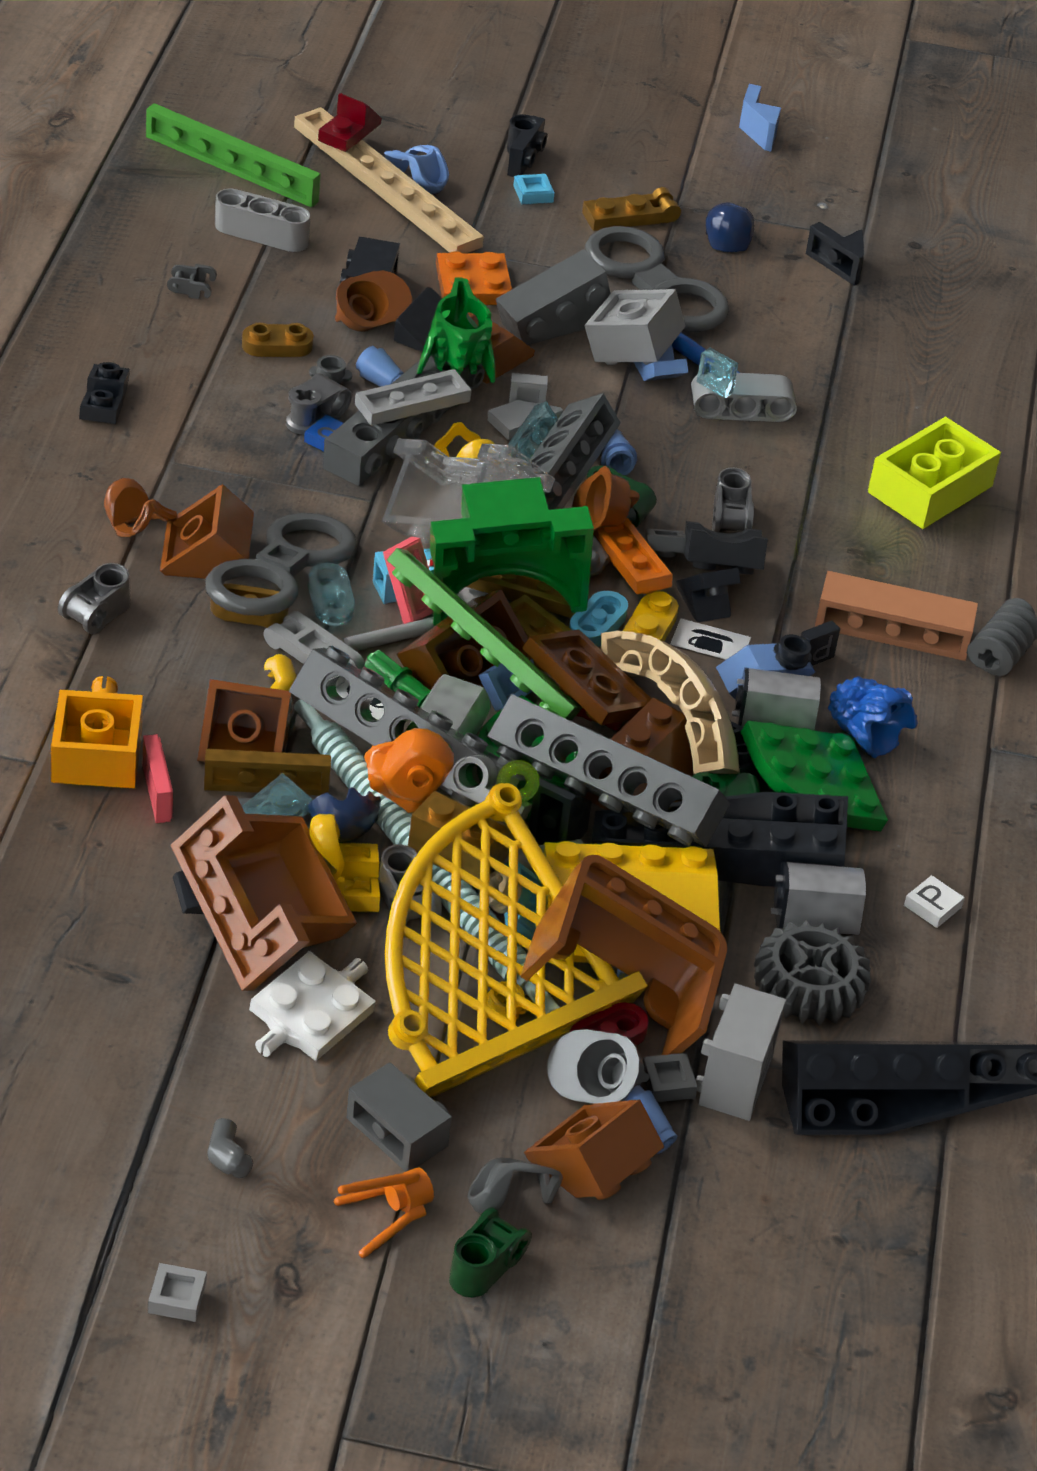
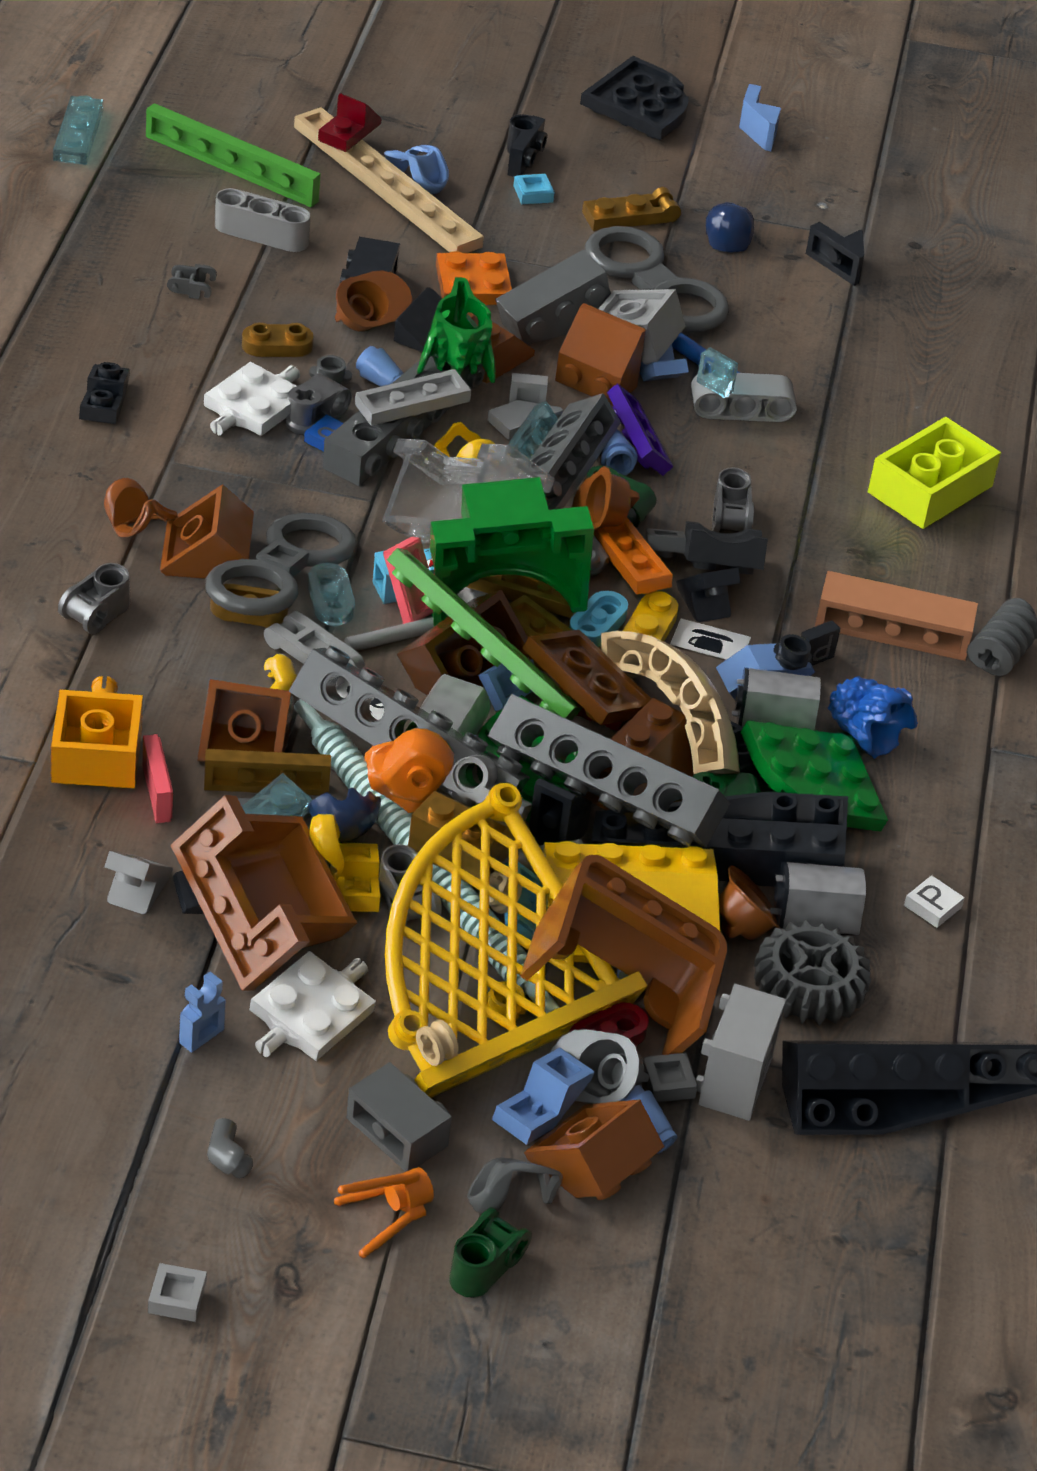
green axle [365,650,431,707] -> none
clear neon green cone [497,760,539,802] -> none
none -> clear light blue plate [53,96,104,165]
none -> light grey slope [104,851,173,914]
none -> medium blue plate [179,972,226,1053]
none -> white plate [204,362,300,436]
none -> tan bush [416,1020,458,1066]
none -> medium blue slope [492,1048,595,1145]
none -> dark orange slope [555,303,646,406]
none -> black plate [580,56,689,140]
none -> dark purple plate [607,383,674,476]
none -> dark orange piece [719,865,780,941]

